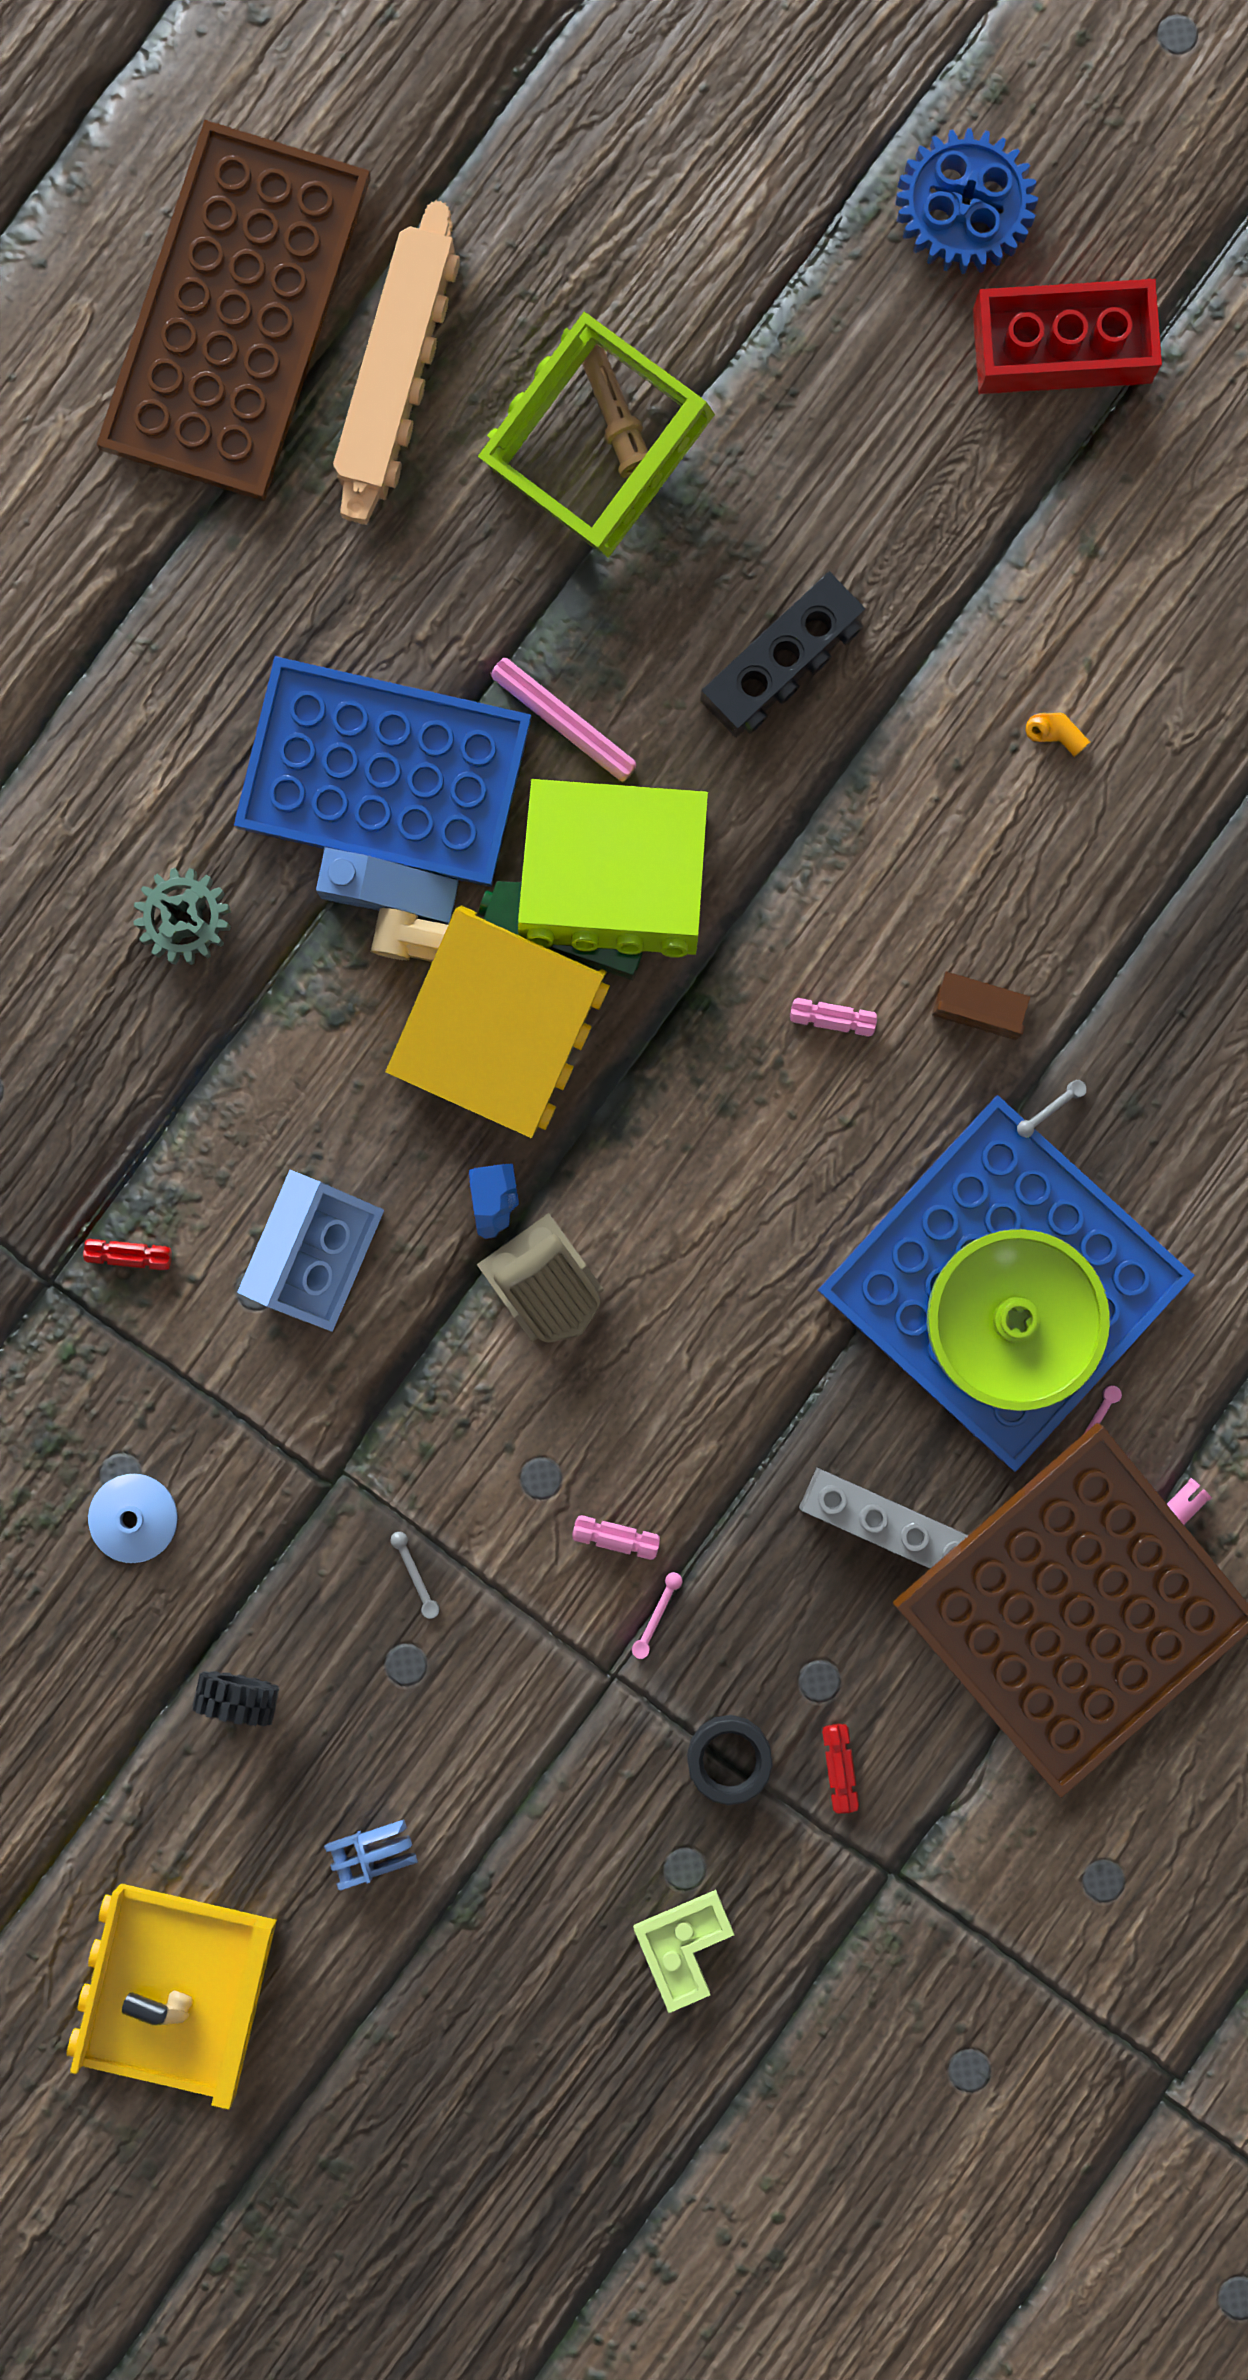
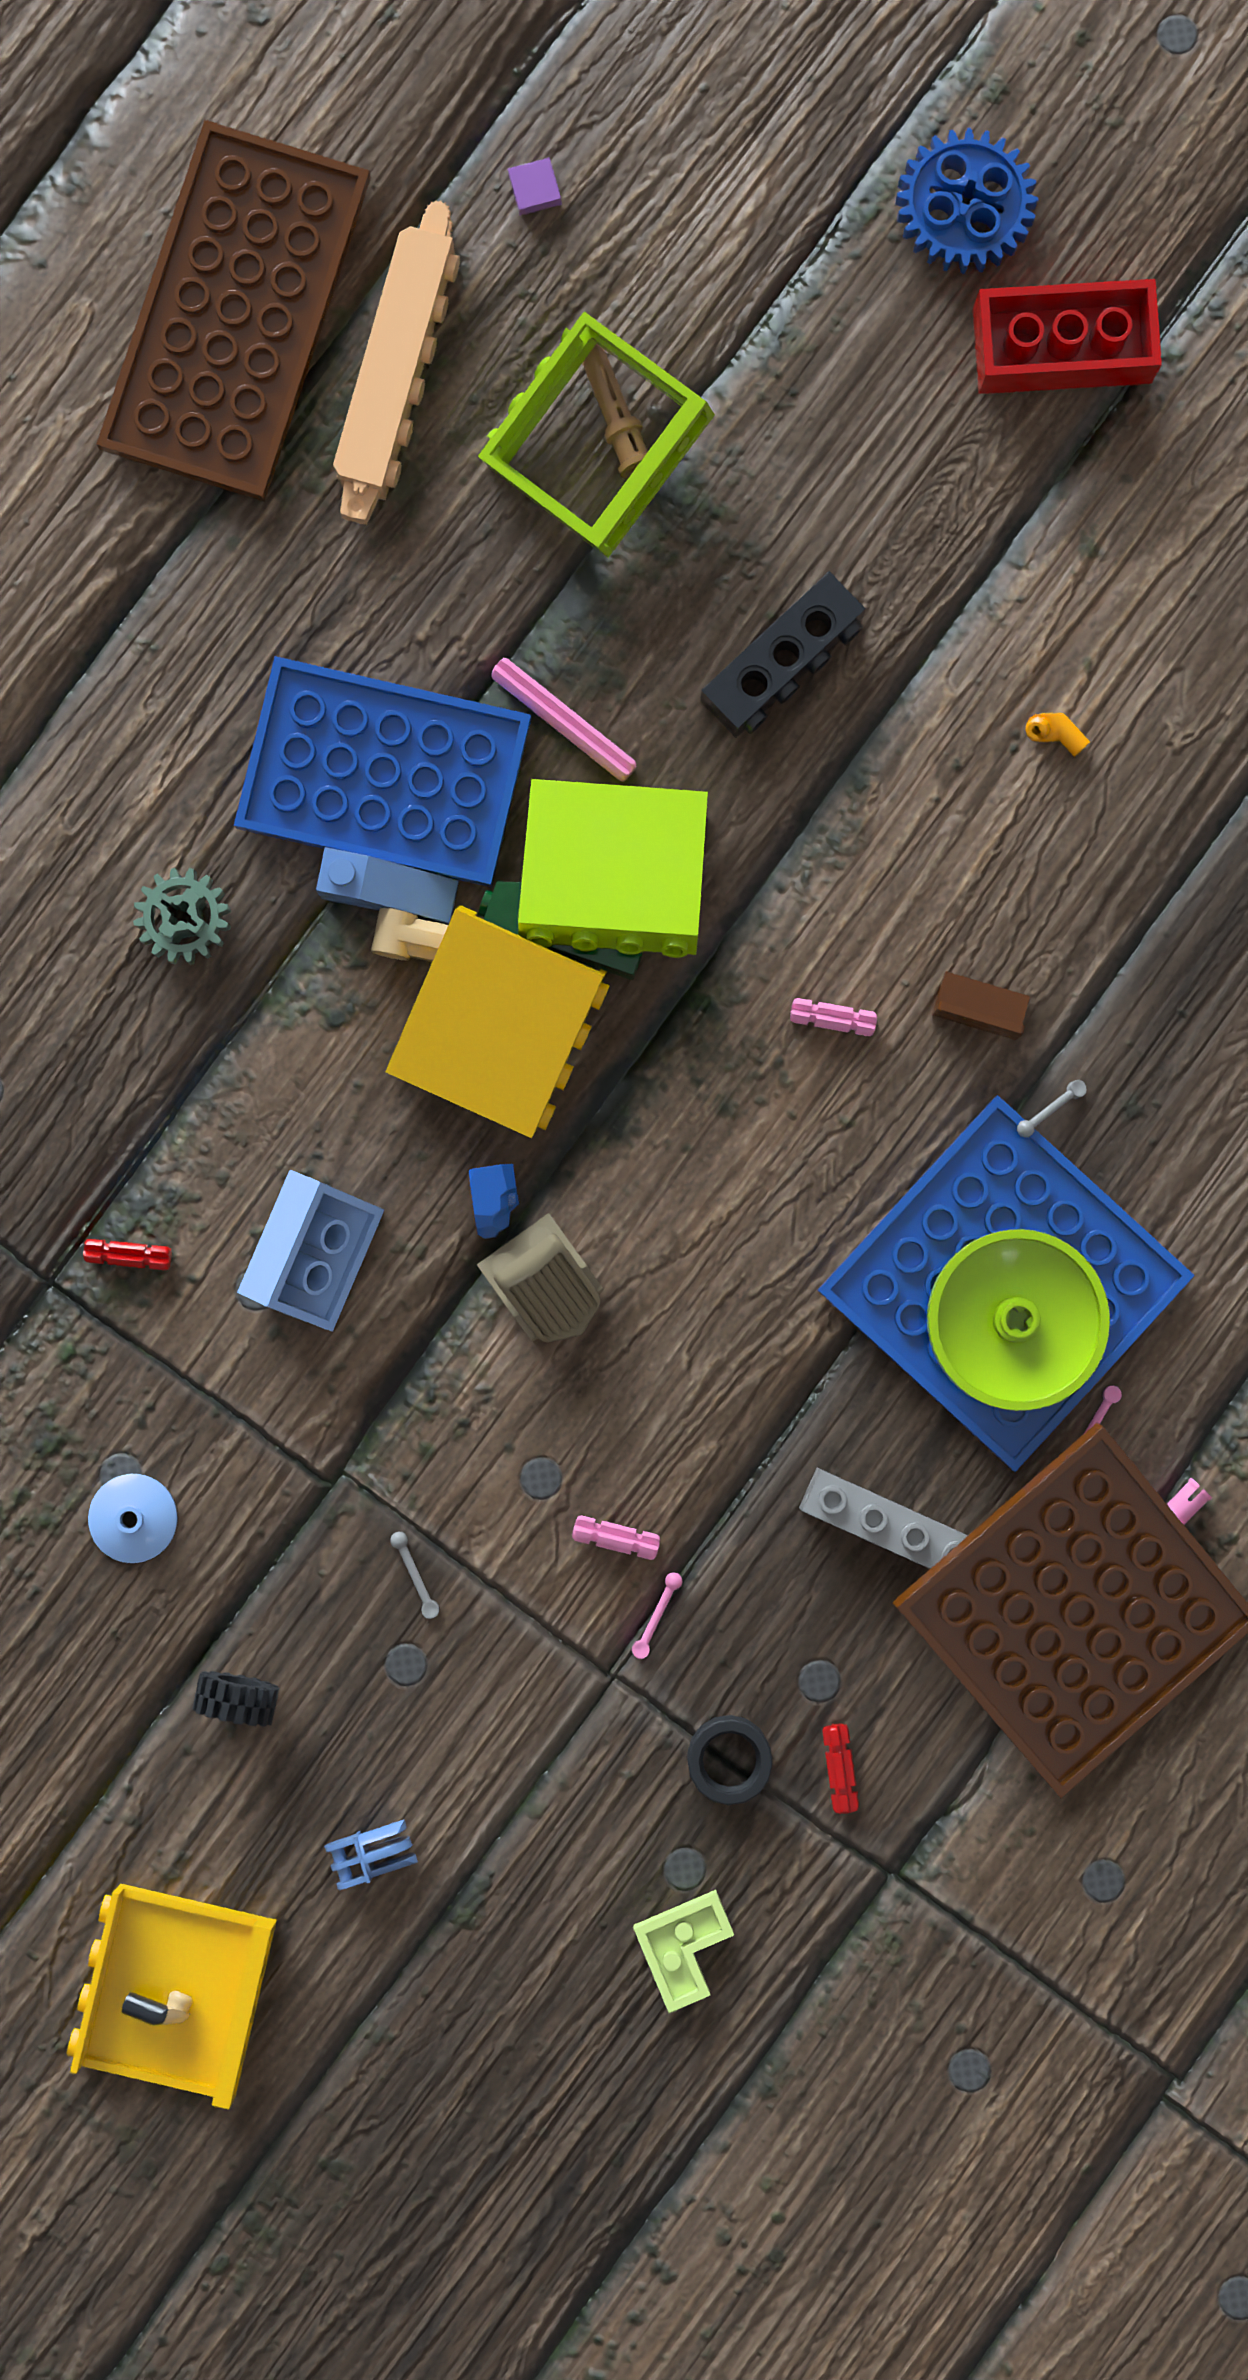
none -> medium lavender tile [508,157,561,216]

